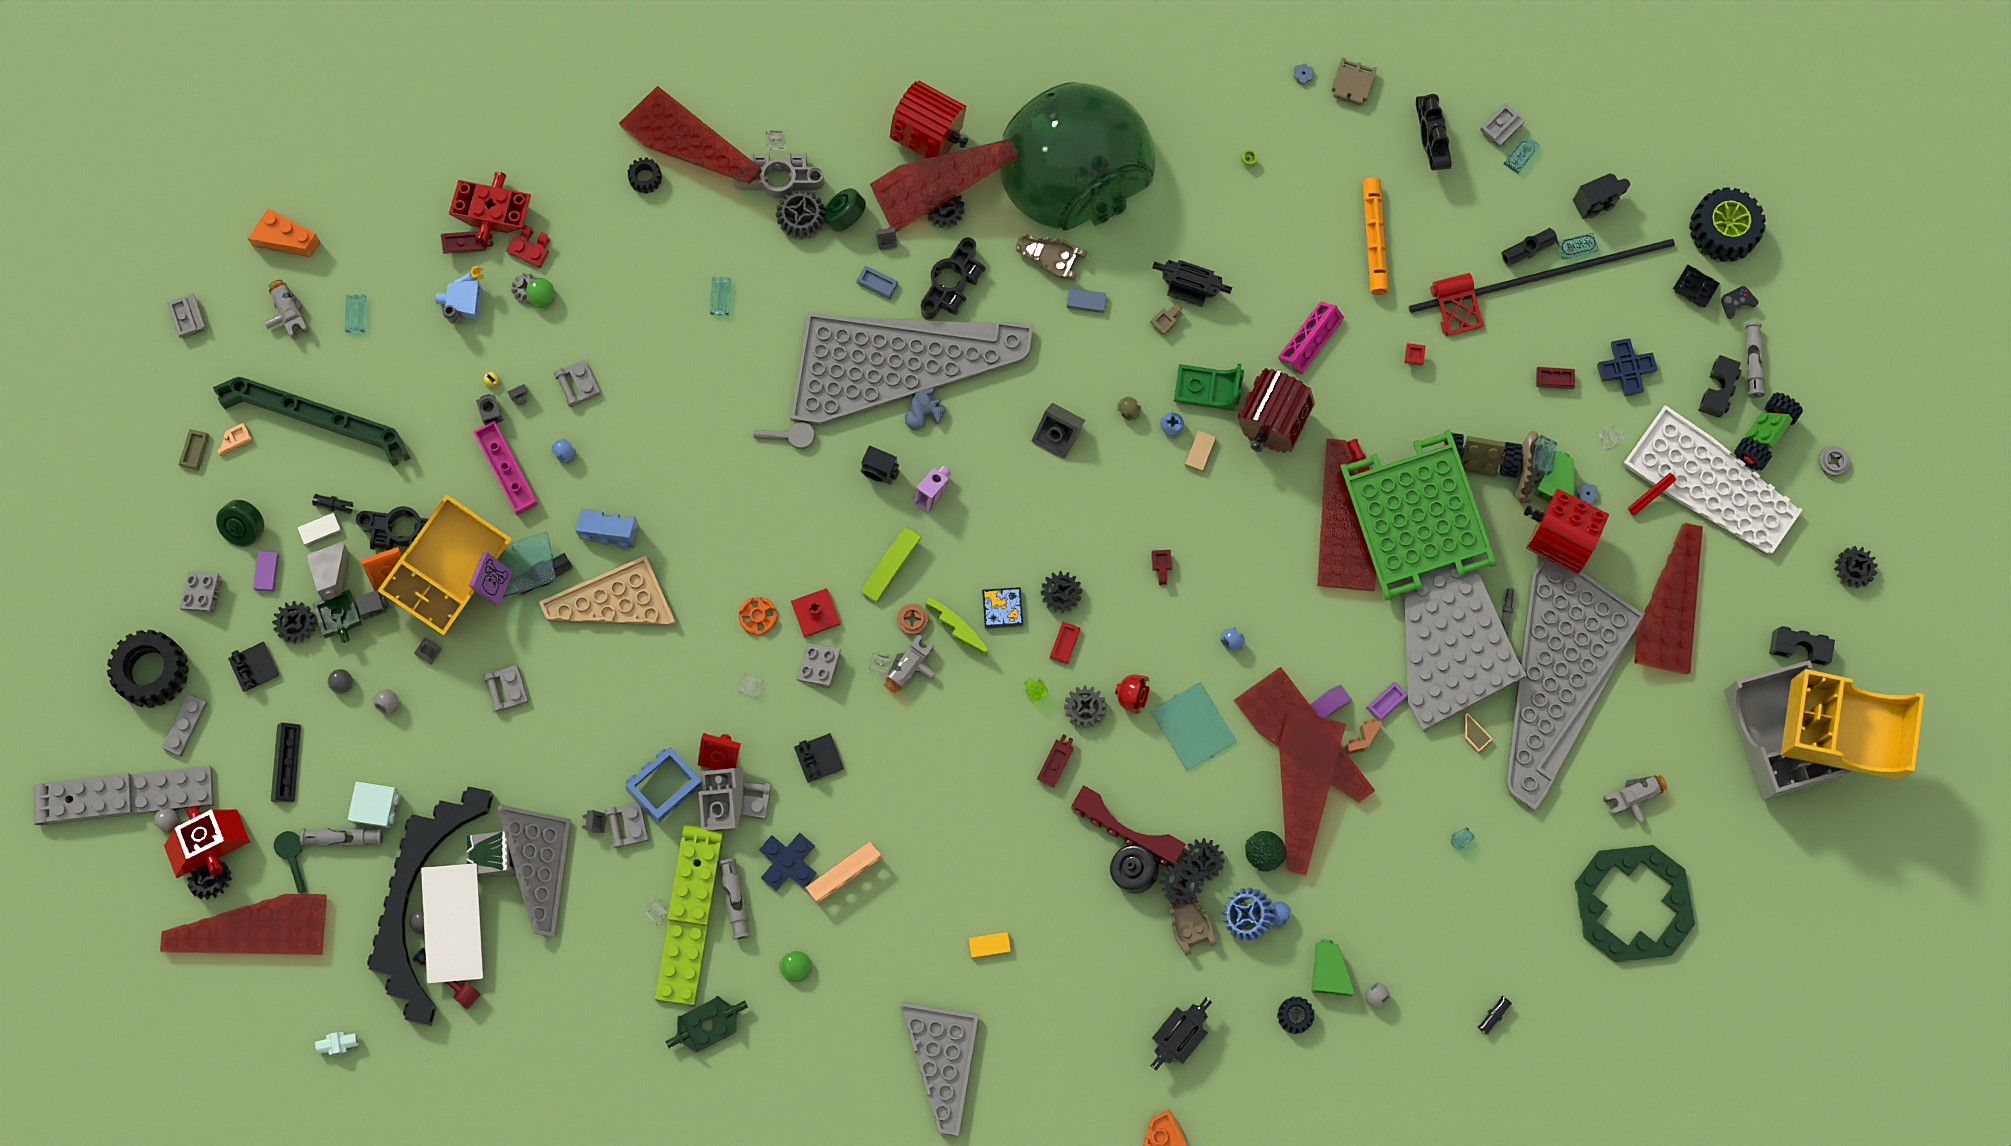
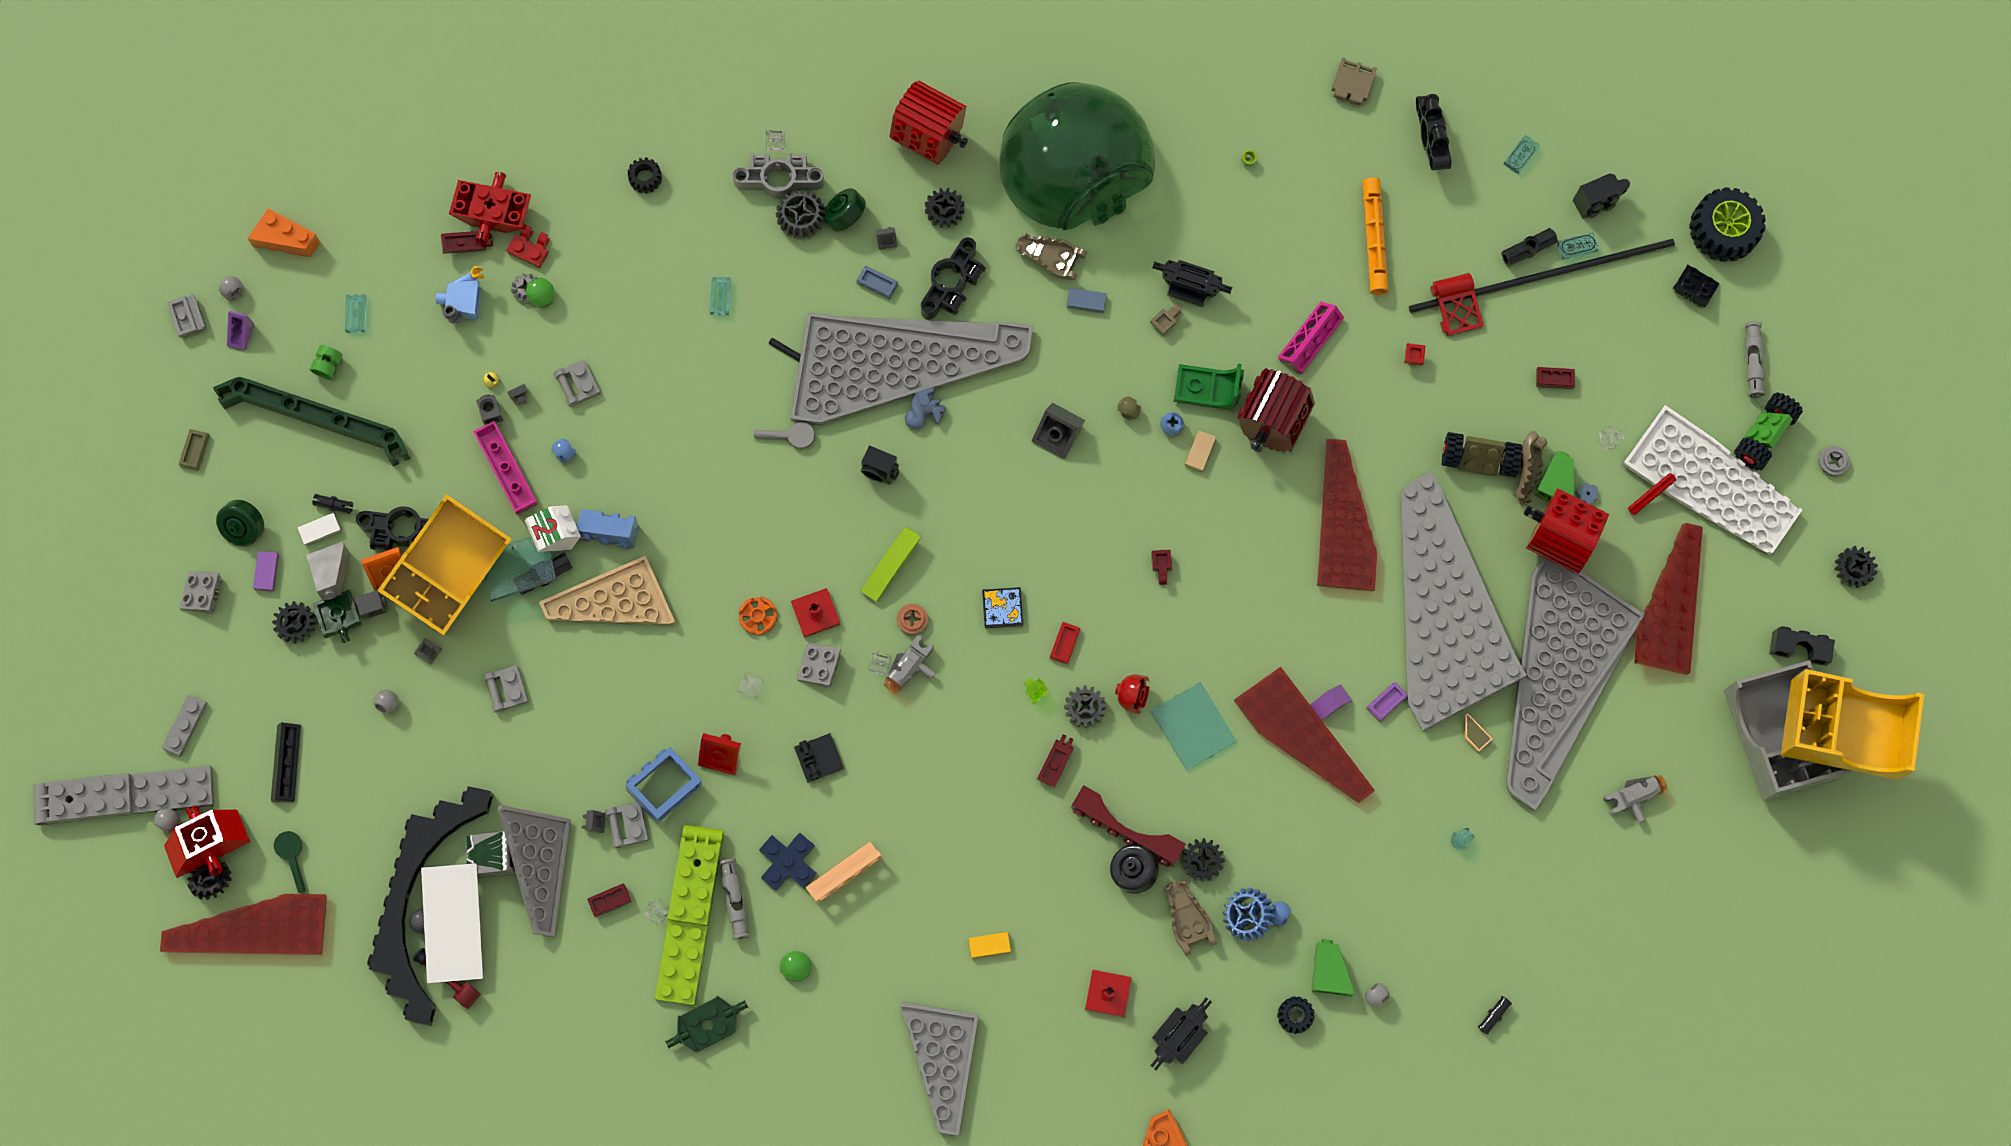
black tyre [107,630,189,708] -> none
light nougat tile [218,423,253,456] -> none
black hinge [228,641,279,692] -> none
light grey piece [264,280,309,339] -> none
light grey piece [300,828,383,846] -> none
light aqua axle [315,1032,359,1056] -> none
dark grey piece [328,669,353,693] -> none
light aqua brick [347,781,400,829] -> none
medium lavender tile [469,552,513,606] -> none
clear red wing [619,86,762,184] -> none
light grey slope [698,768,743,830] -> none
light grey plate [741,782,771,819] -> none
clear red wing [870,139,1020,233] -> none
lavender torso [913,466,951,513] -> none
lime slope [926,596,988,656] -> none
black gear [1041,571,1082,613] -> none
black gear [1160,861,1204,905] -> none
medium blue piece [1221,627,1245,652] -> none
dark green hair [1245,831,1286,872] -> none
clear red wing [1279,708,1346,876] -> none
sand blue plant [1294,64,1314,84] -> none
bright green plate [1340,430,1497,601] -> none
nougat slope [1345,719,1382,755] -> none
red pin [1346,439,1370,473] -> none
light grey plate [1480,103,1525,147] -> none
dark grey piece [1502,589,1514,637] -> none
clear light blue tile [1532,435,1557,476] -> none
dark green plate [1574,845,1695,962] -> none
dark blue plate [1597,338,1658,396] -> none
black arch [1698,355,1742,418] -> none
black piece [1721,286,1758,319] -> none
none -> light grey piece [219,276,243,300]
none -> medium lavender slope [227,311,254,350]
none -> bright green wheel [309,345,343,380]
none -> white slope [525,505,581,552]
none -> dark red plate [587,883,632,918]
none -> black bar [769,338,801,362]
none -> red tile [1085,970,1132,1017]

